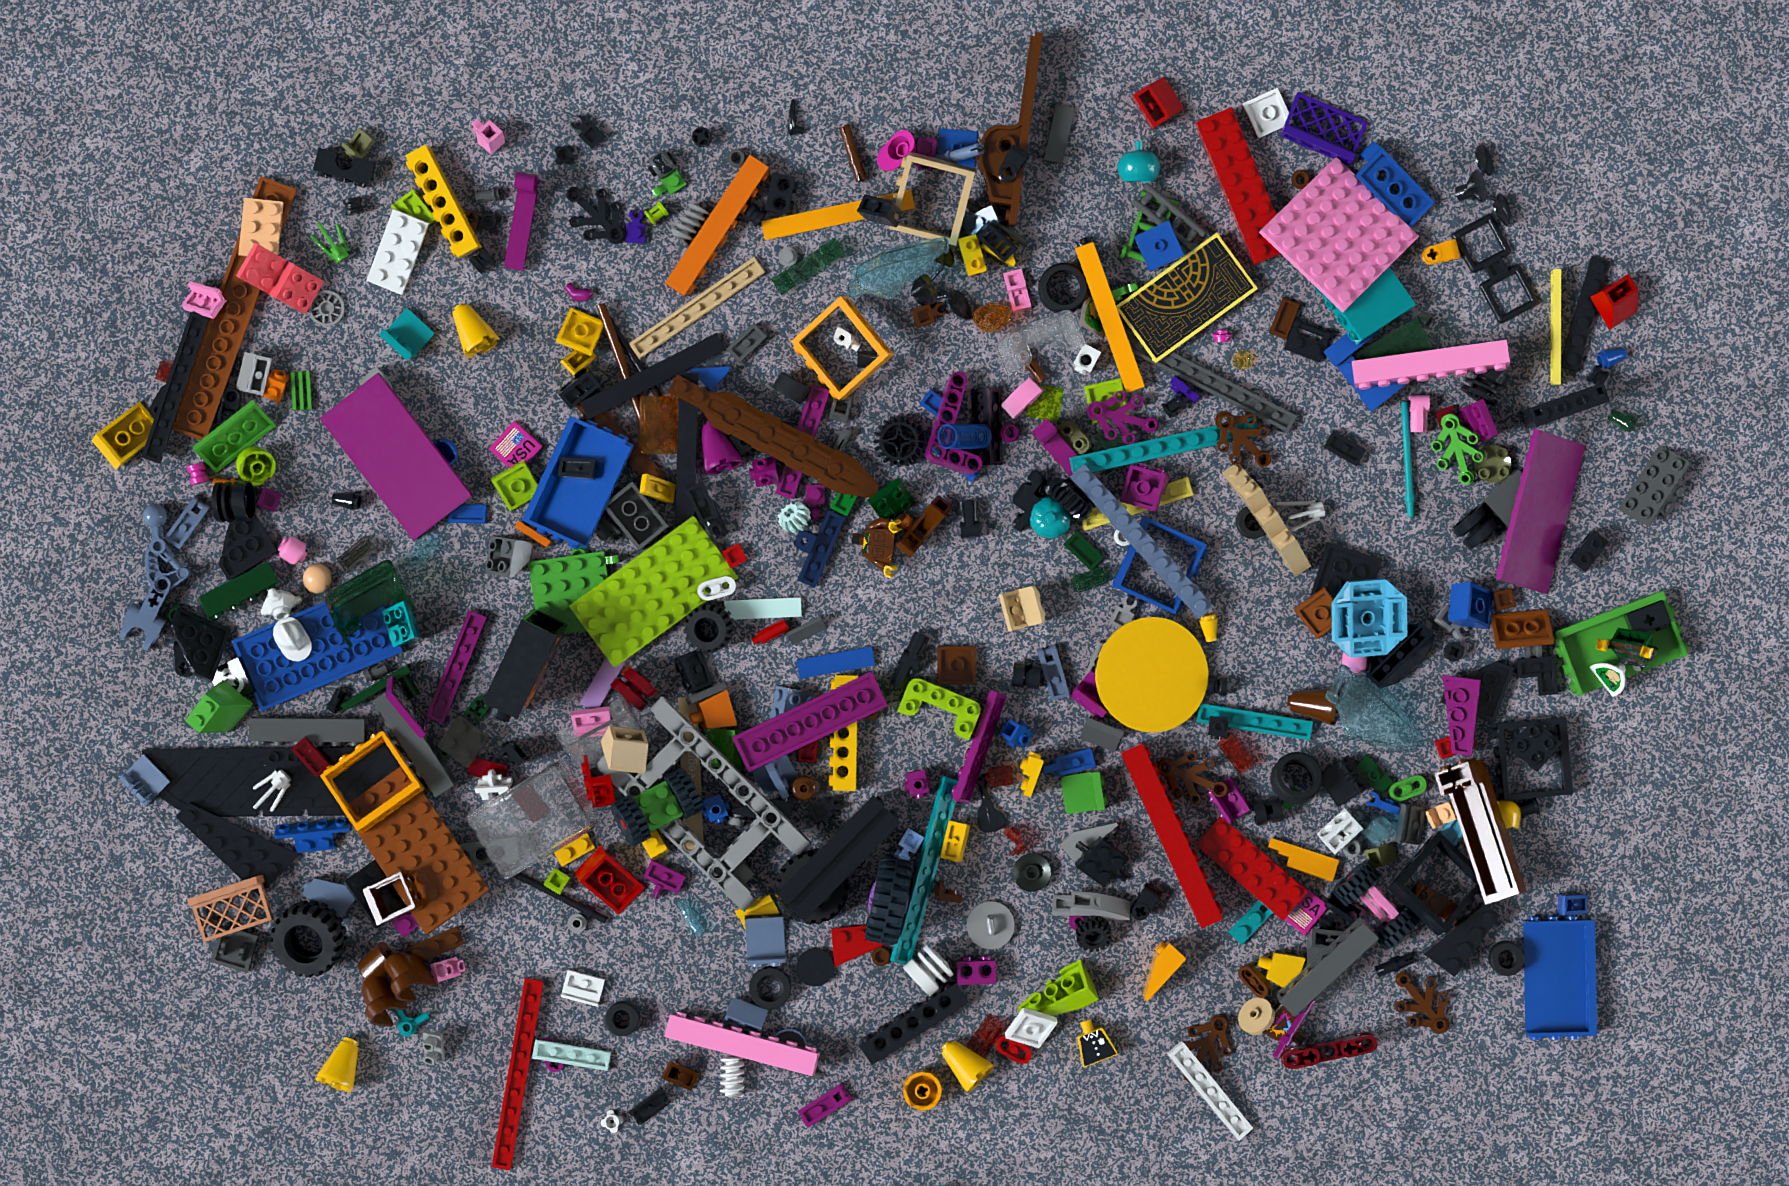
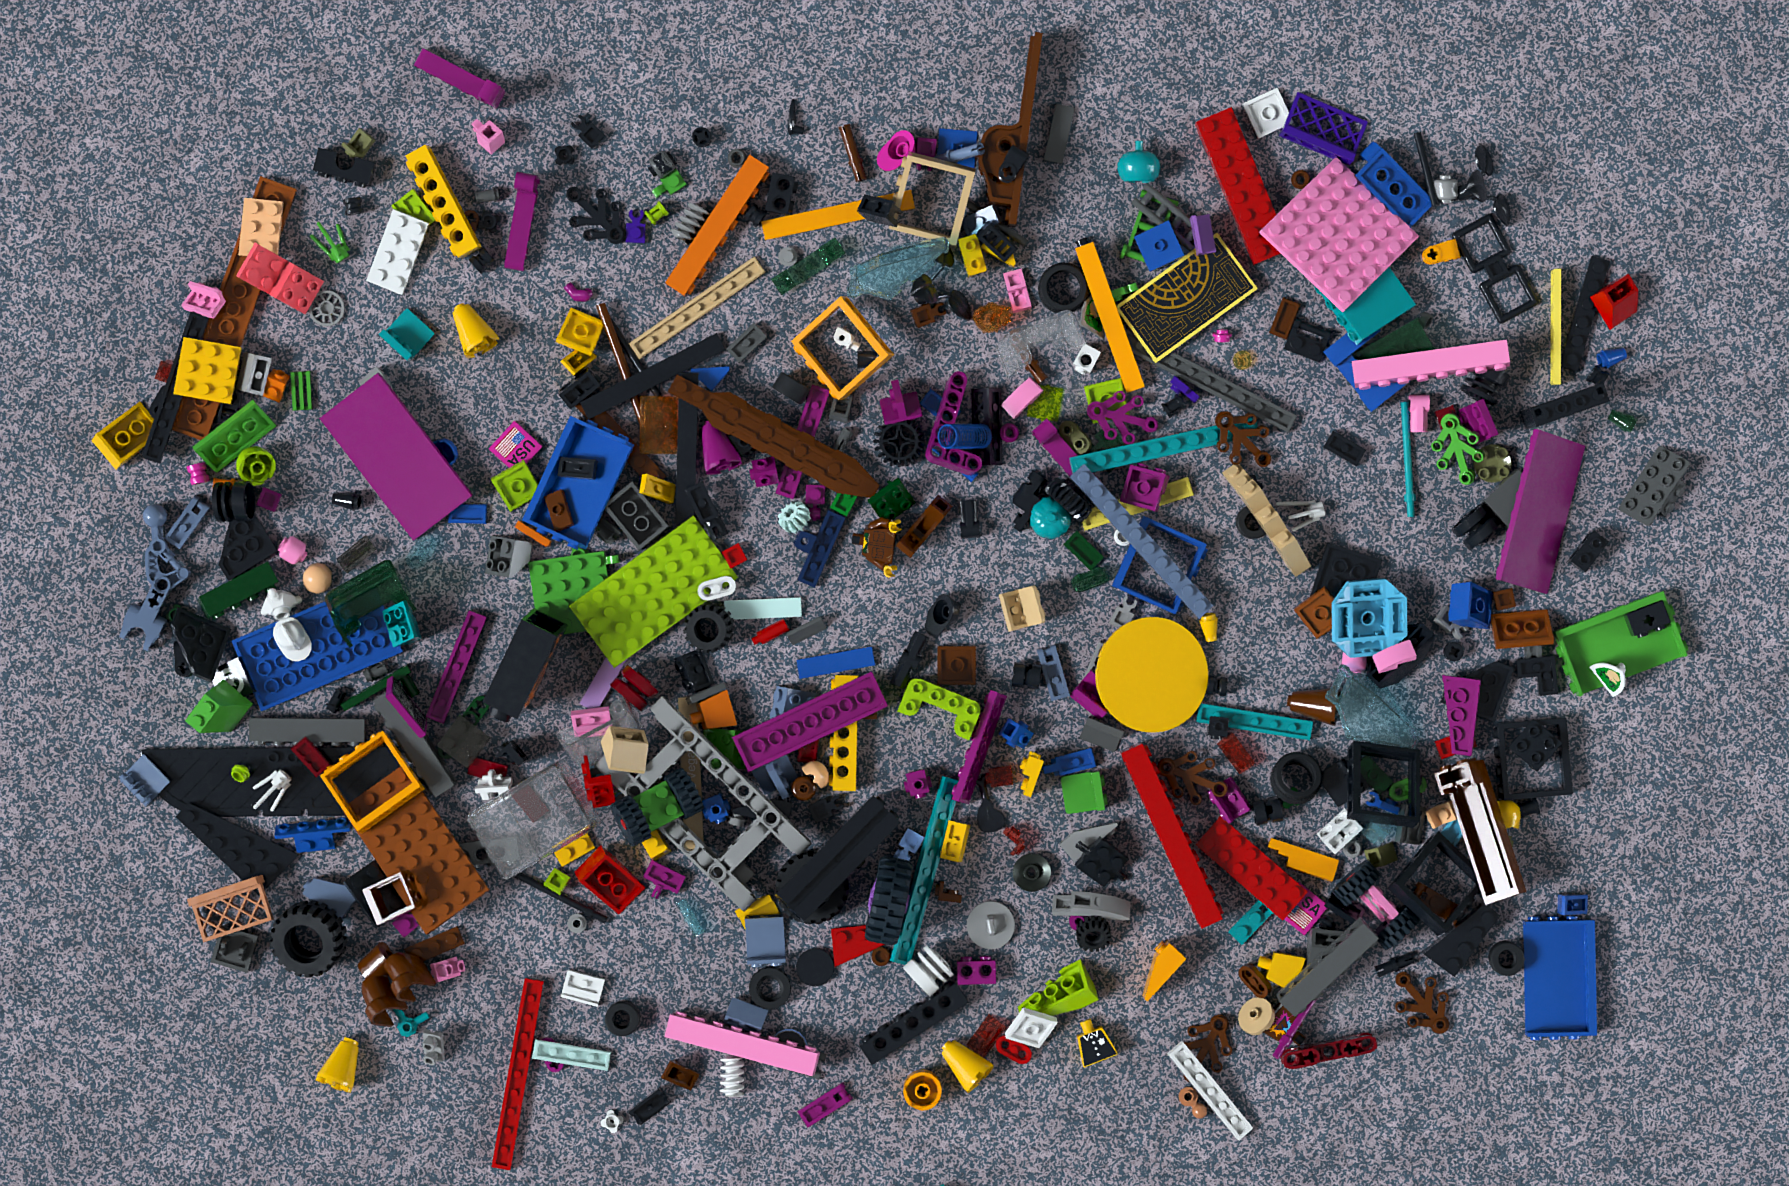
orange plate [897,513,914,531] -> none
black piece [1131,883,1163,920] -> none
red slope [1132,77,1185,130] -> none
torso [1596,628,1659,671] -> none
none -> yellow plate [173,337,242,405]
none -> lime plate [231,765,250,782]
none -> magenta beam [413,48,505,109]
none -> reddish brown plate [544,489,574,532]
none -> light nougat hair [801,760,829,789]
none -> magenta bracket [879,379,922,425]
none -> black piece [925,594,961,636]
none -> nougat plate [1179,1087,1207,1119]
none -> medium lavender panel [1190,214,1216,256]
none -> black window [1347,741,1422,828]
none -> bright pink slope [1372,640,1417,673]
none -> black bar [1414,132,1439,207]
none -> light grey head [1434,175,1458,203]

